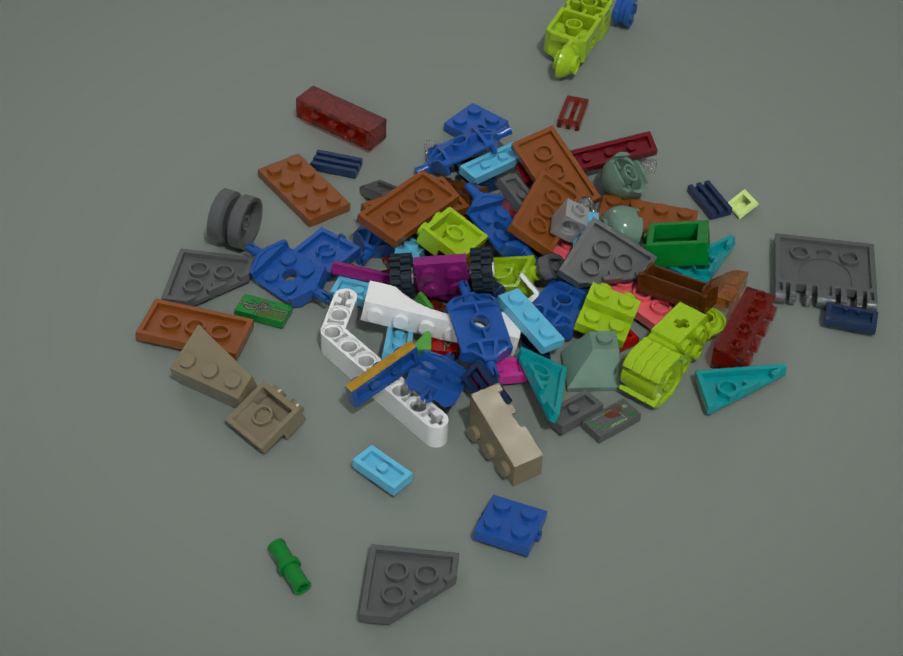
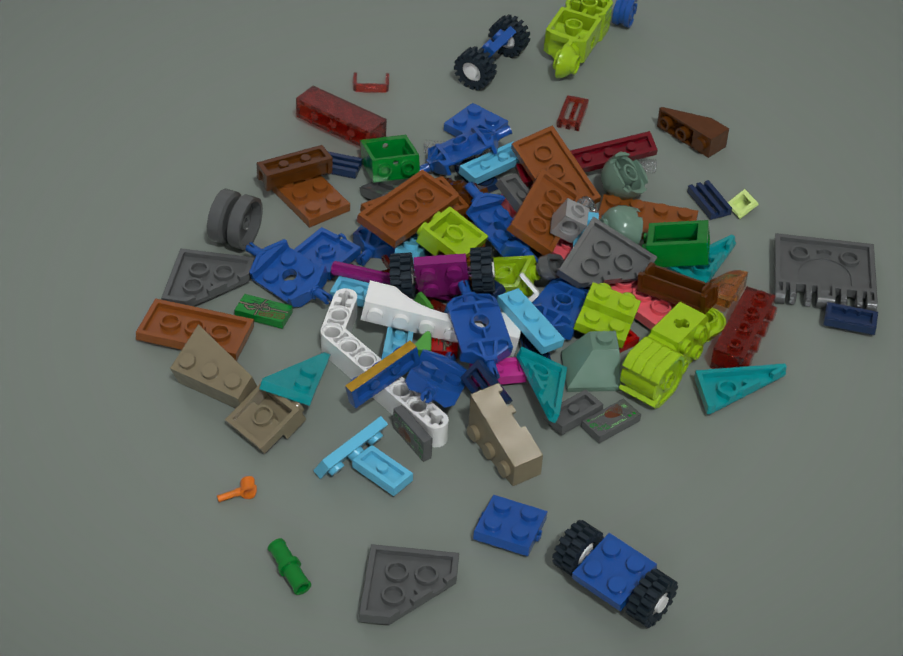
none -> orange hand [217,476,257,502]
none -> reddish brown container [257,145,333,191]
none -> teal wing [259,352,331,406]
none -> medium azure plate [313,416,388,479]
none -> clear red piece [353,72,389,92]
none -> green window [360,134,420,183]
none -> dark grey tile [393,405,432,462]
none -> black plate [454,14,531,90]
none -> plate [552,520,678,628]
none -> reddish brown slope [657,107,729,158]

